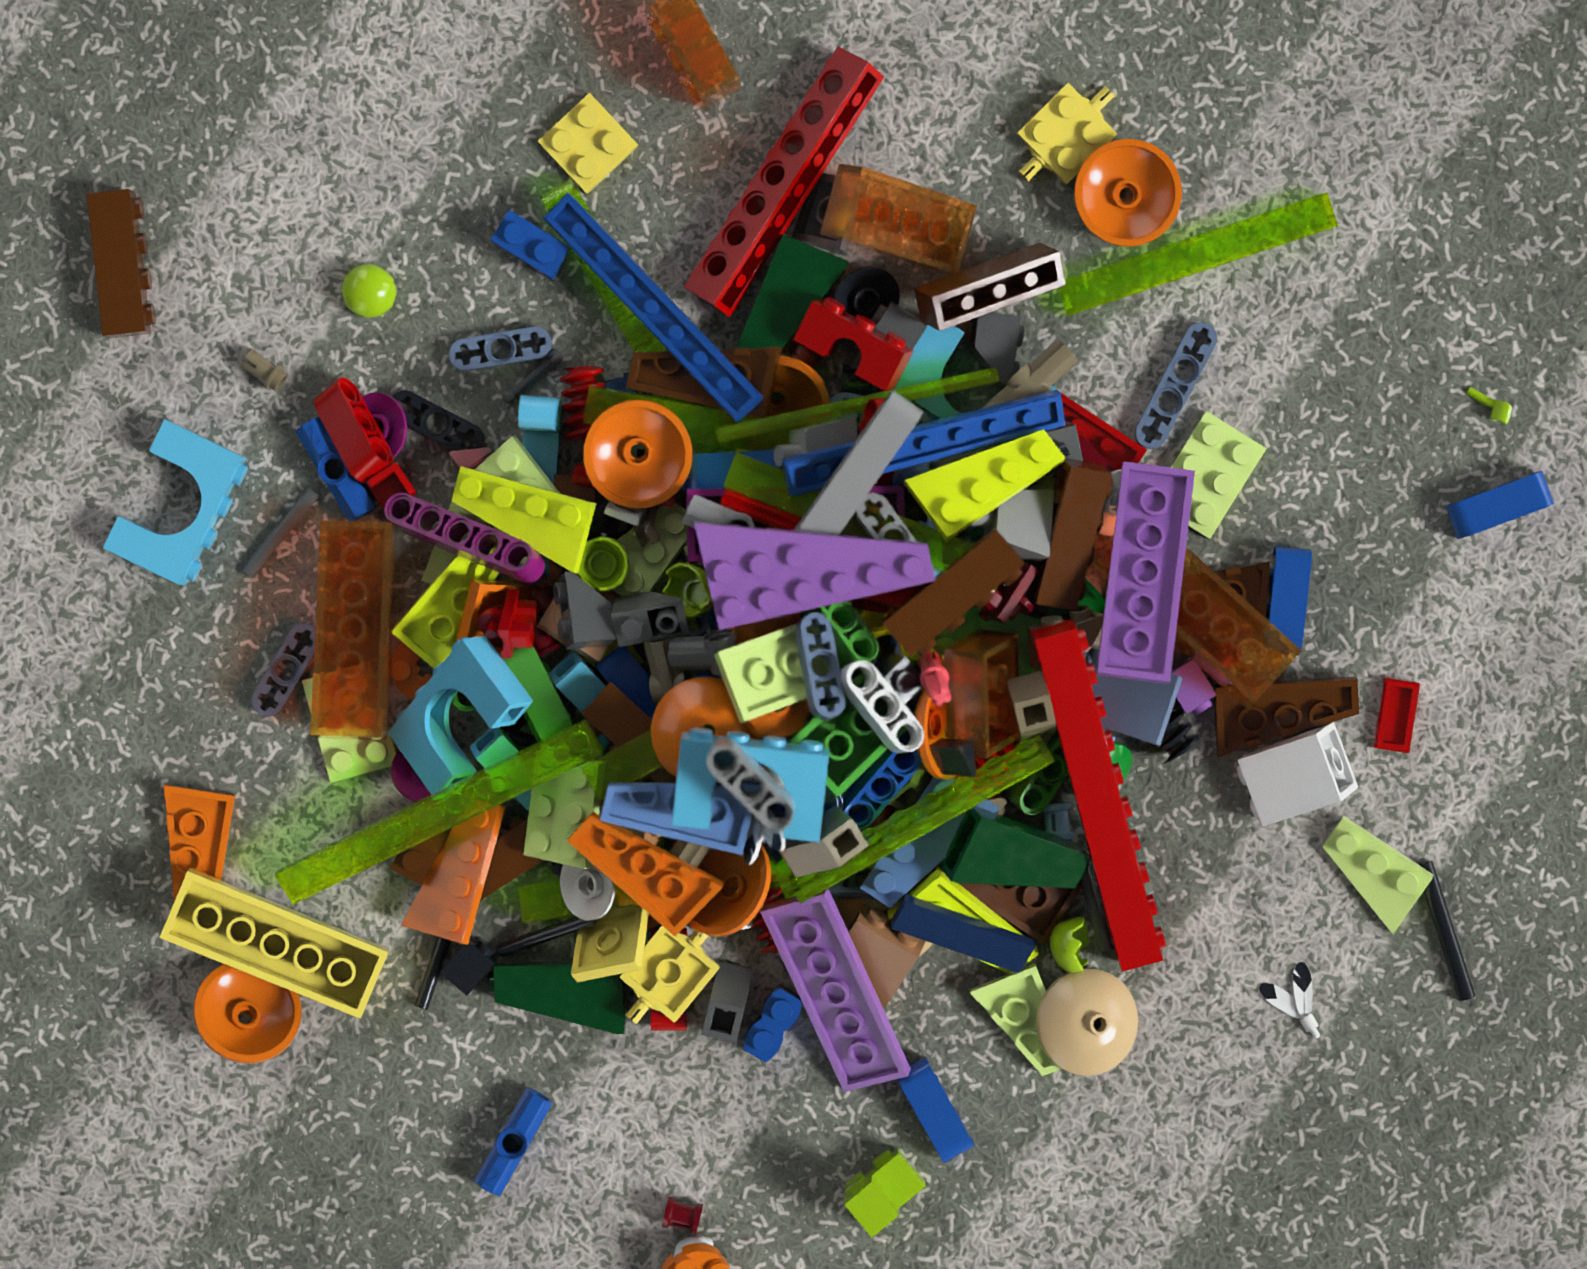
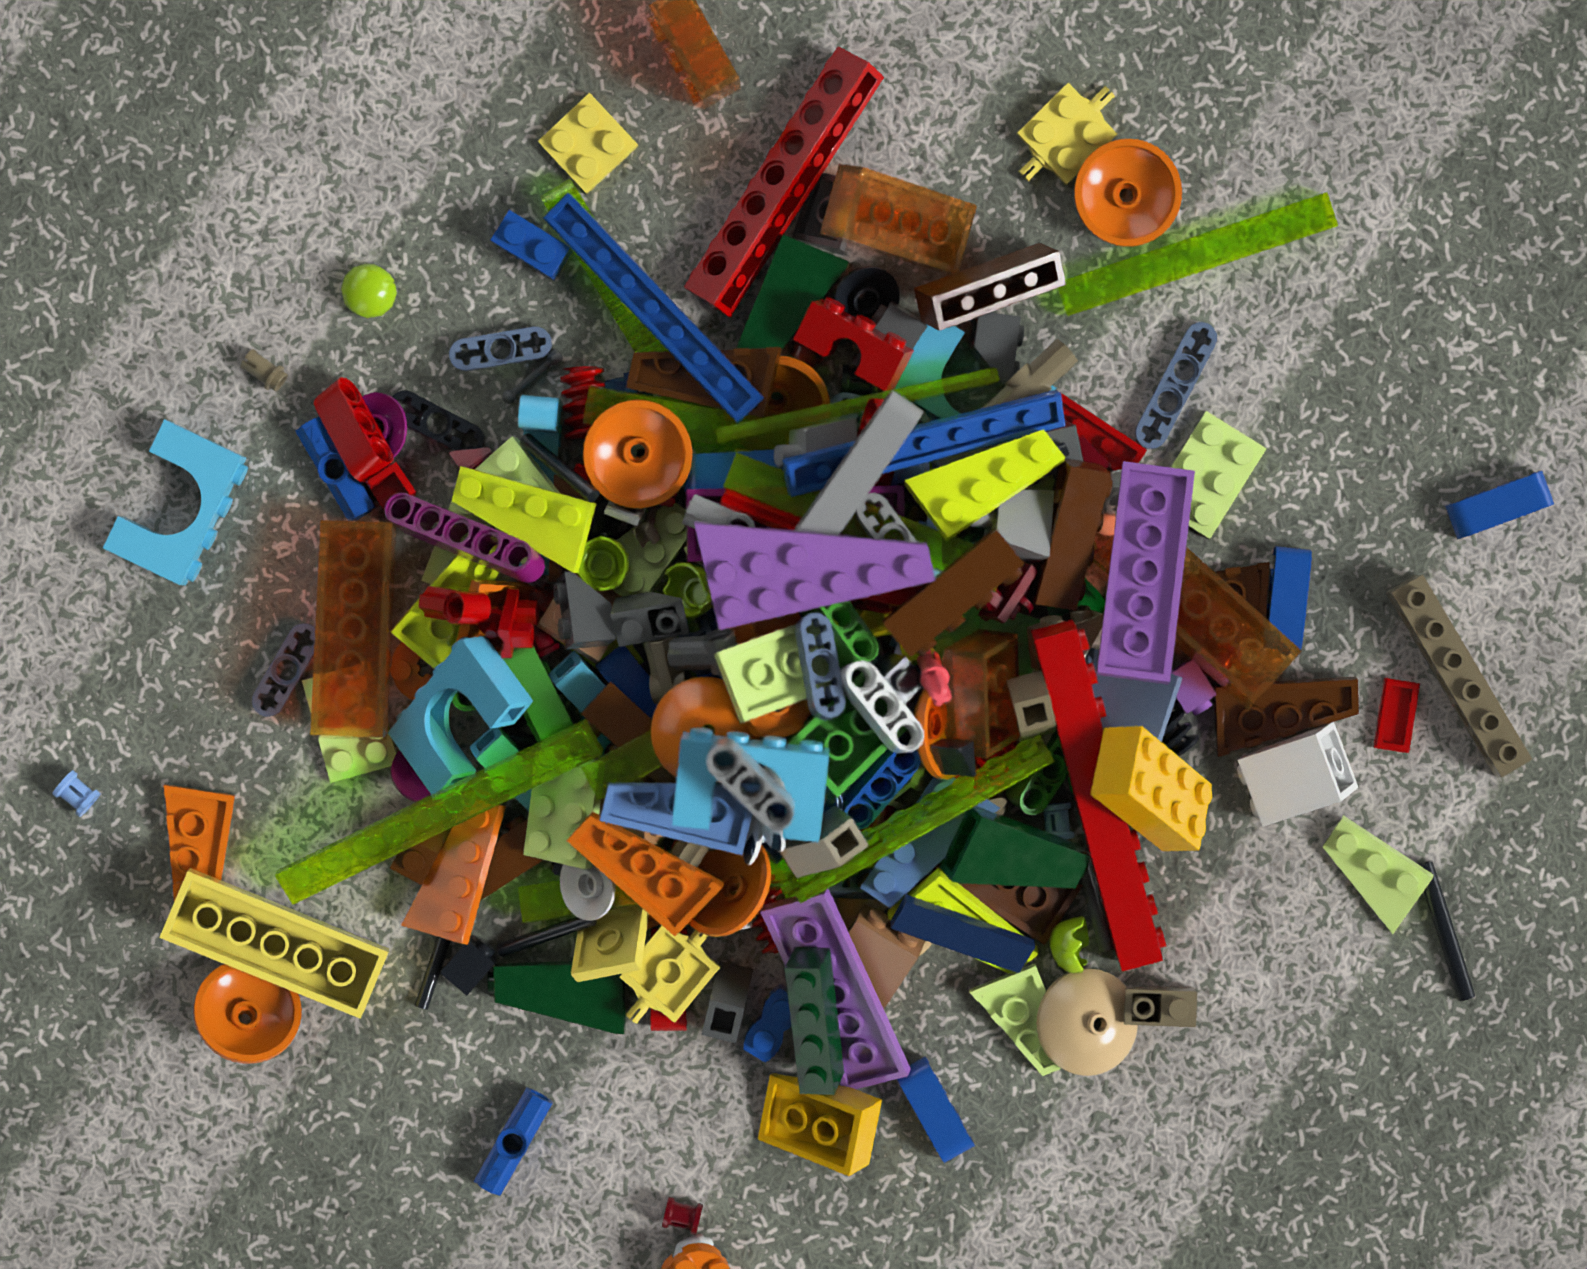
reddish brown brick [86,189,156,338] -> none
dark grey bar [241,487,320,578] -> none
lime brick [843,1148,926,1238] -> none
white piece [1259,962,1320,1038] -> none
lime hand [1466,387,1512,424] -> none
none -> light blue bush [52,770,101,817]
none -> red piece [419,586,491,624]
none -> black bar [520,433,599,502]
none -> yellow slope [757,1073,882,1176]
none -> dark green brick [785,947,844,1095]
none -> yellow brick [1091,726,1212,851]
none -> dark tan slope [1124,986,1197,1027]
none -> dark tan brick [1386,574,1532,778]

